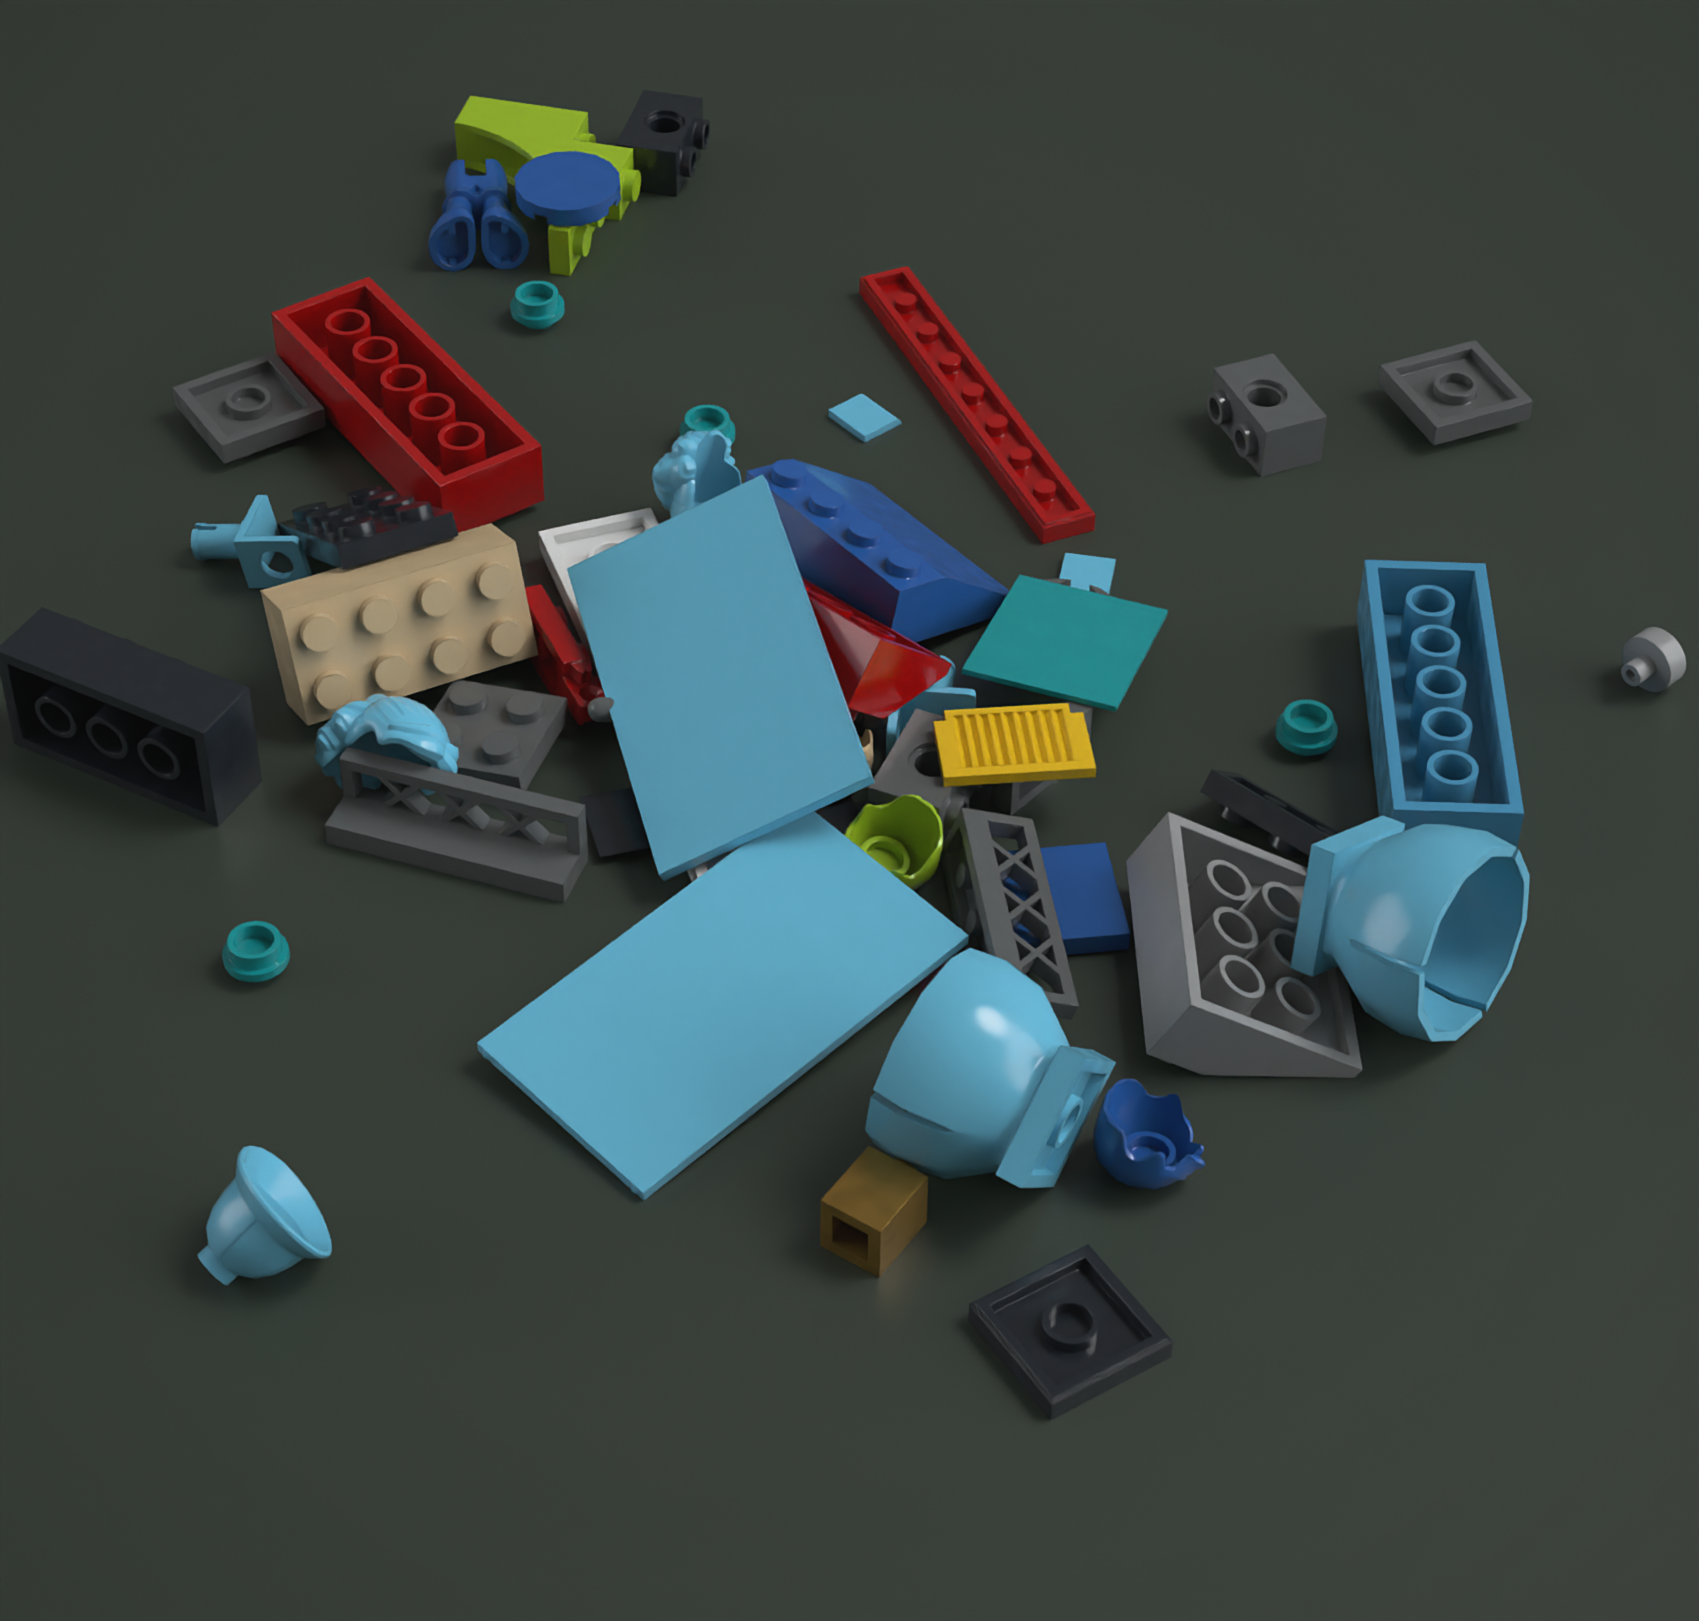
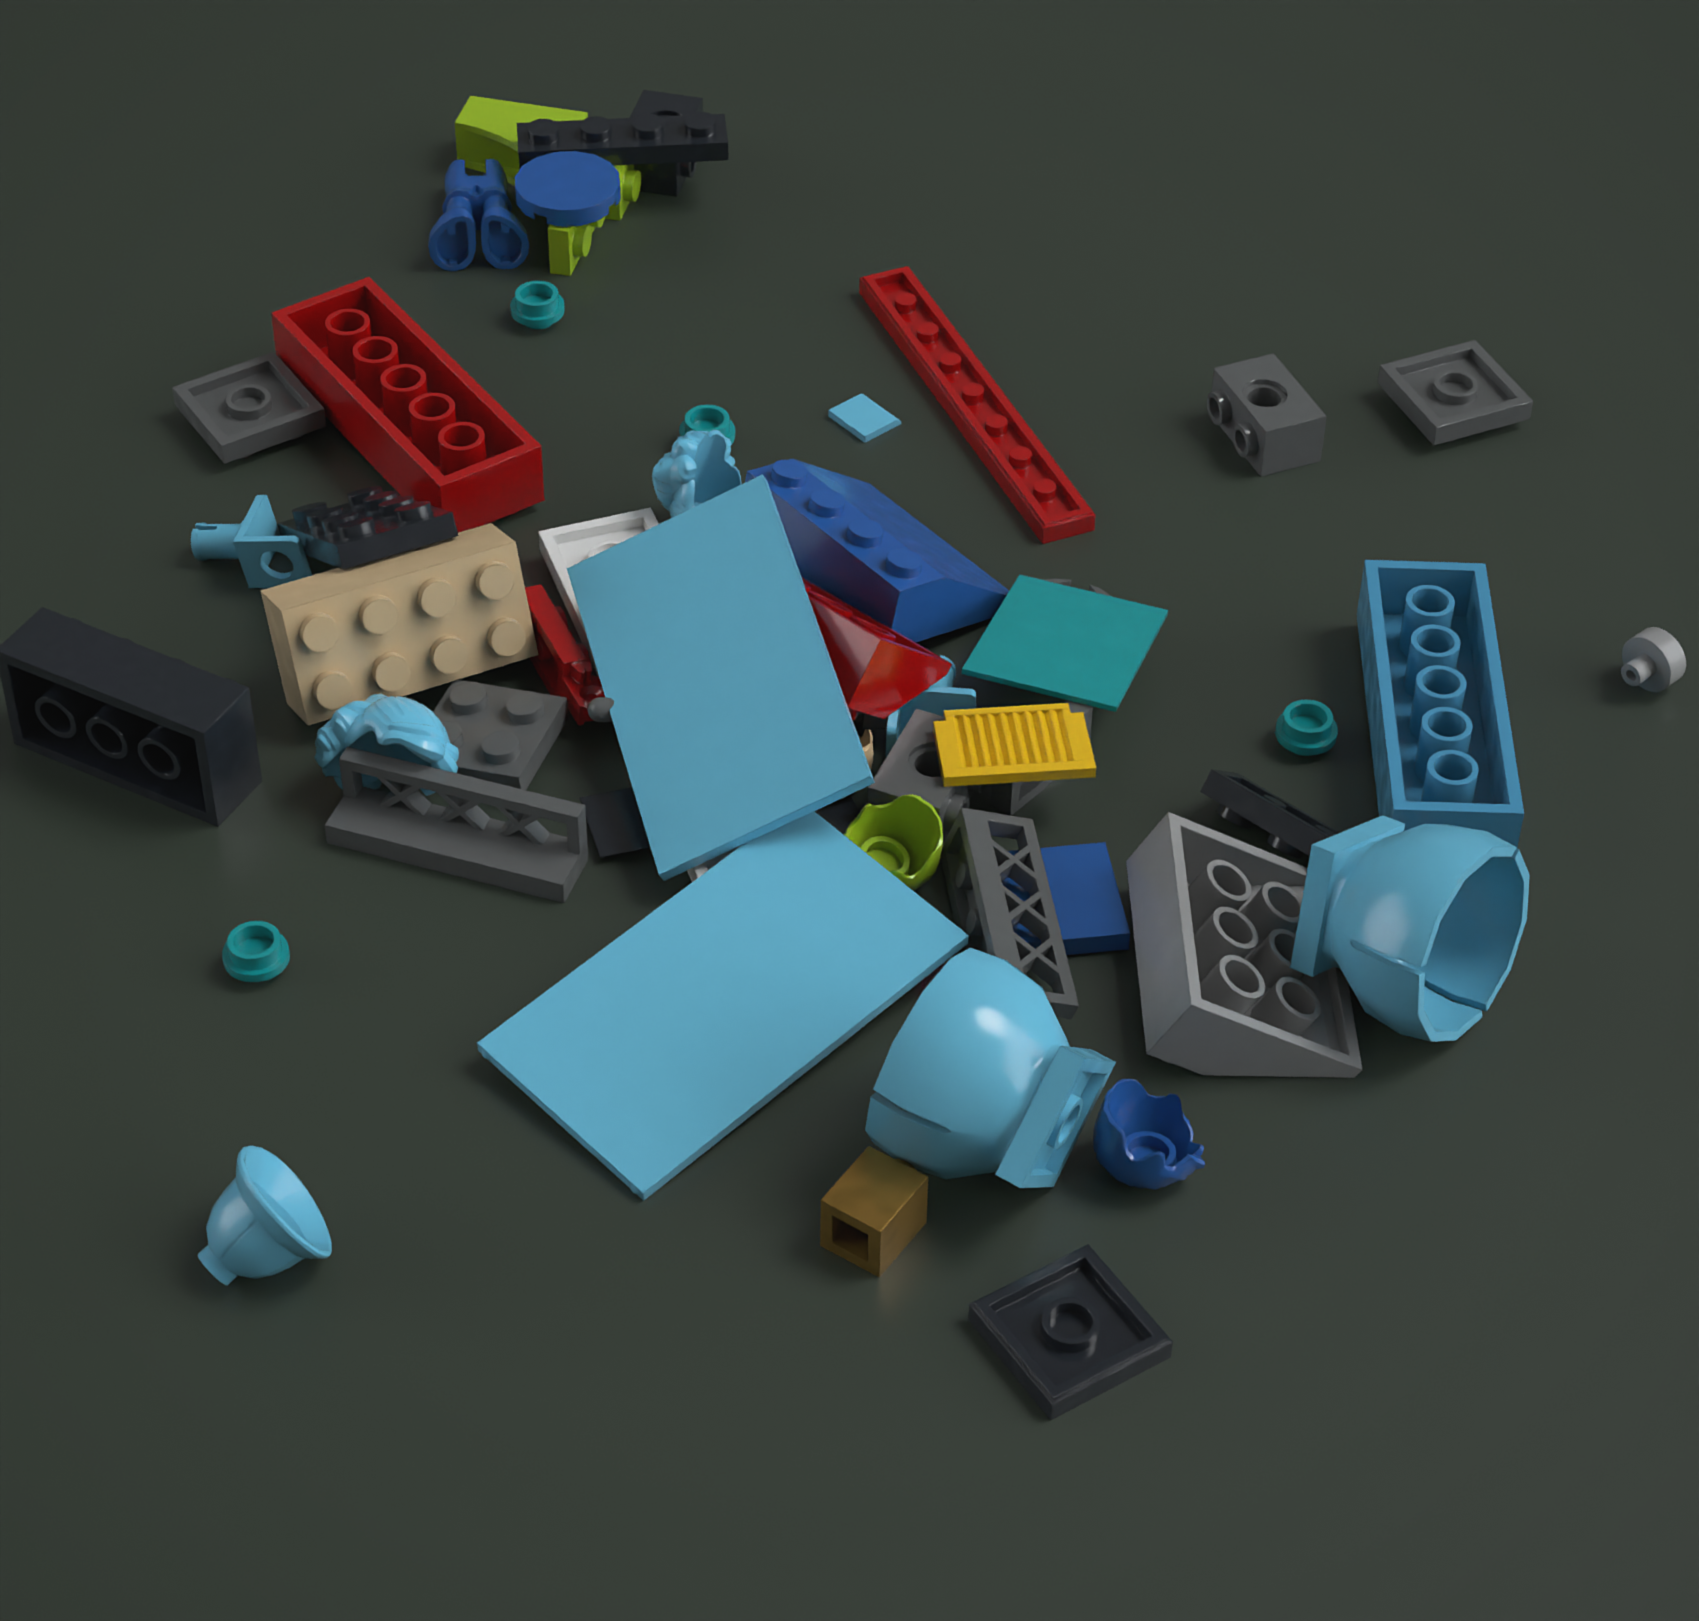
medium azure piece [1059,553,1116,594] -> none
none -> black plate [517,112,729,170]

